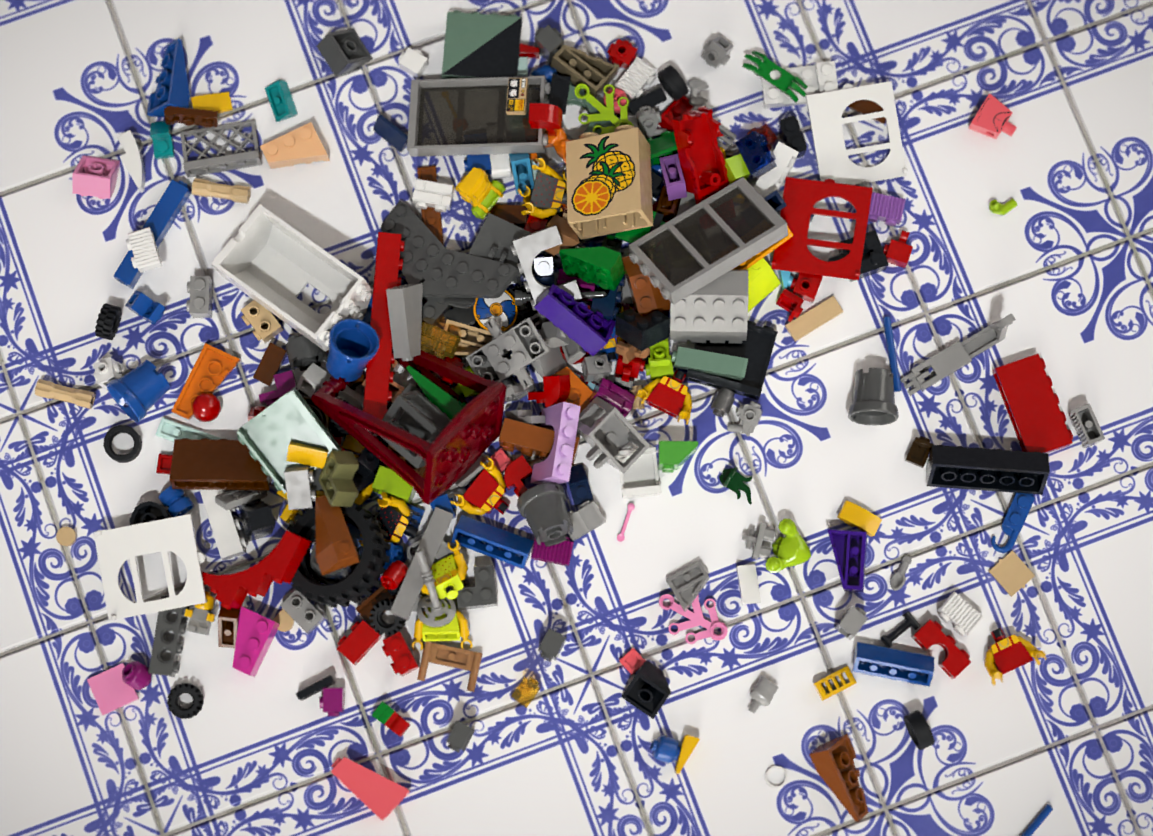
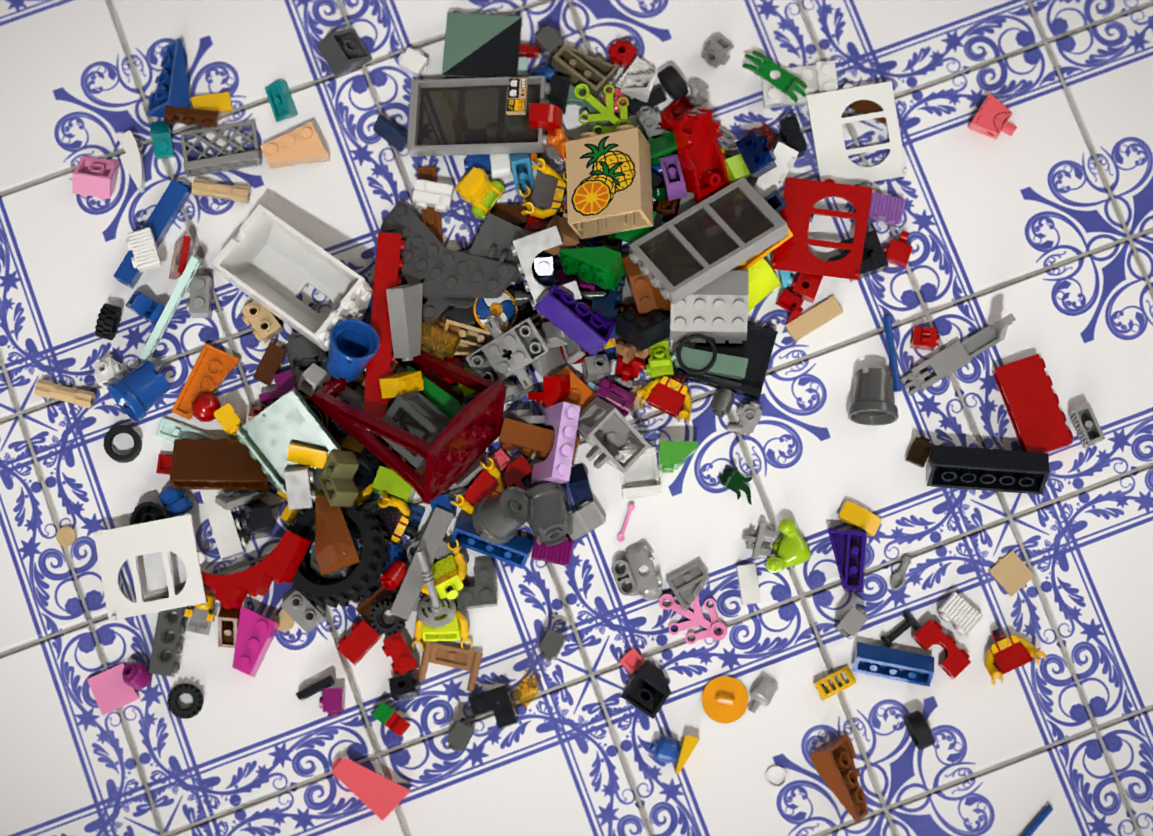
lime arm [989,198,1017,215] -> none
blue plate [991,493,1035,553] -> none
none -> light aqua tile [139,256,202,360]
none -> red tile [169,235,191,280]
none -> yellow brick [214,403,244,438]
none -> yellow brick [379,371,424,398]
none -> black brick [389,673,421,702]
none -> black brick [468,685,518,730]
none -> dark grey piece [472,486,534,544]
none -> light grey piece [611,542,662,600]
none -> white slope [620,74,657,103]
none -> dark green hinge [652,186,666,201]
none -> black tyre [677,334,717,374]
none -> light orange shield [702,676,748,724]
none -> red brick [910,326,940,351]

